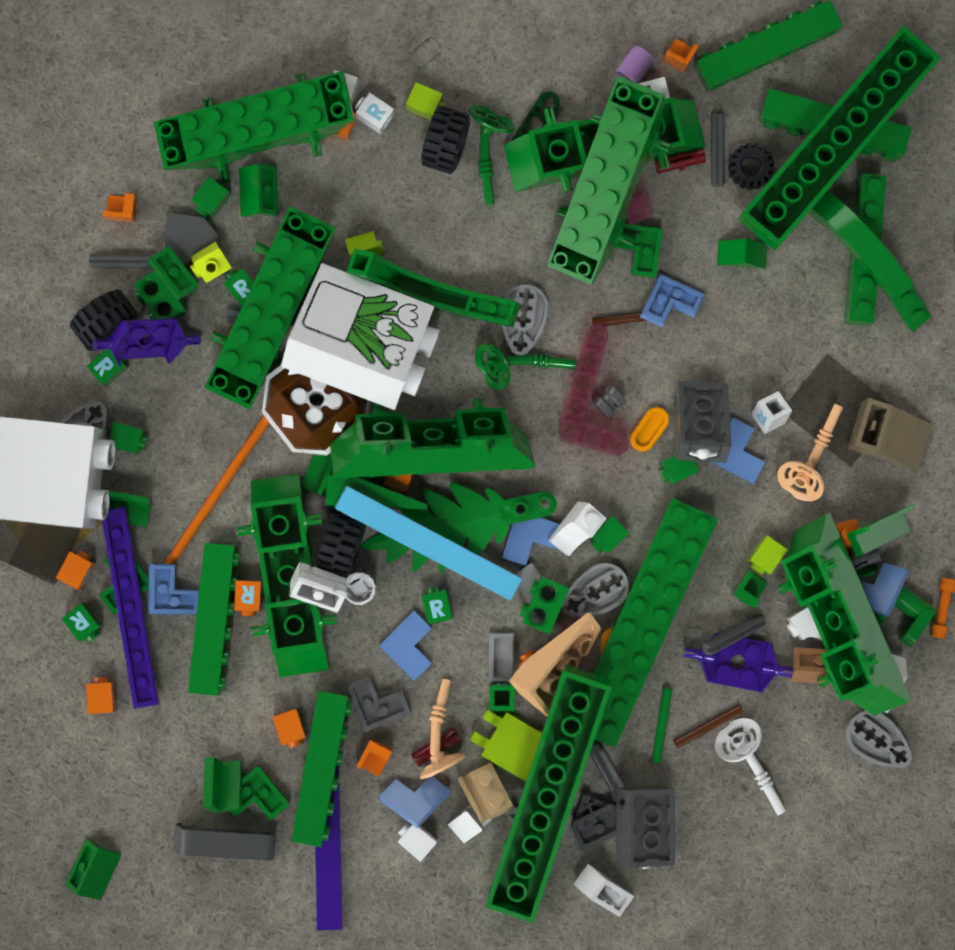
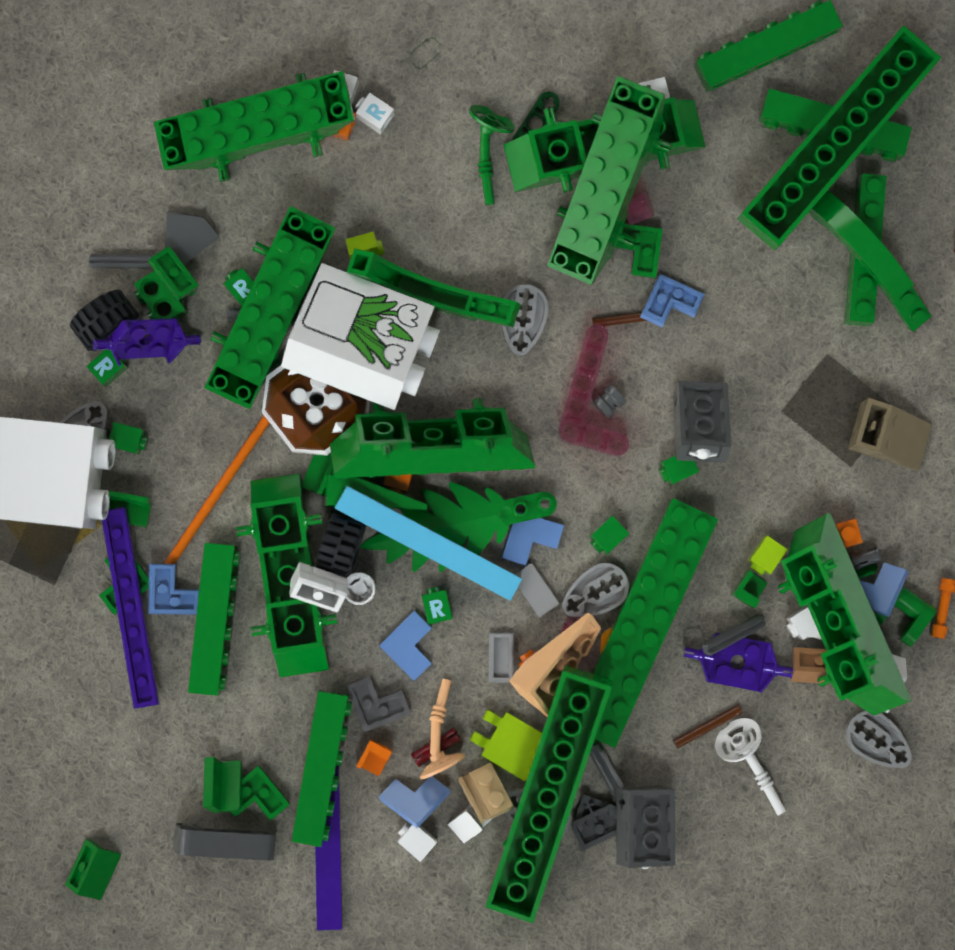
orange brick [56,550,96,590] -> none
green brick [61,603,103,643] -> none
orange brick [86,677,117,714] -> none
orange panel [103,193,138,222] -> none
neon yellow brick [190,242,232,283] -> none
green brick [191,177,231,219] -> none
orange brick [234,580,263,616] -> none
green panel [239,163,278,217] -> none
orange brick [272,708,307,748] -> none
lime brick [406,82,445,120] -> none
black tyre [421,106,470,174] -> none
green dish [475,343,577,390] -> none
green brick [489,683,515,711] -> none
green brick [519,576,570,635] -> none
white arch [548,501,606,556] -> none
white arch [574,864,634,917] -> none
lavender piece [616,46,655,83] -> none
light orange tile [630,407,669,452] -> none
green bar [651,688,673,764] -> none
dark red pin [654,148,706,174] -> none
orange panel [663,38,699,73] -> none
dark grey axle [711,114,725,187] -> none
medium blue tile [711,417,765,484] -> none
green slope [717,238,767,269] -> none
black tyre [728,143,775,190] -> none
white brick [751,391,792,434] -> none
light nougat dish [777,403,844,501] -> none
green panel [847,504,916,557] -> none

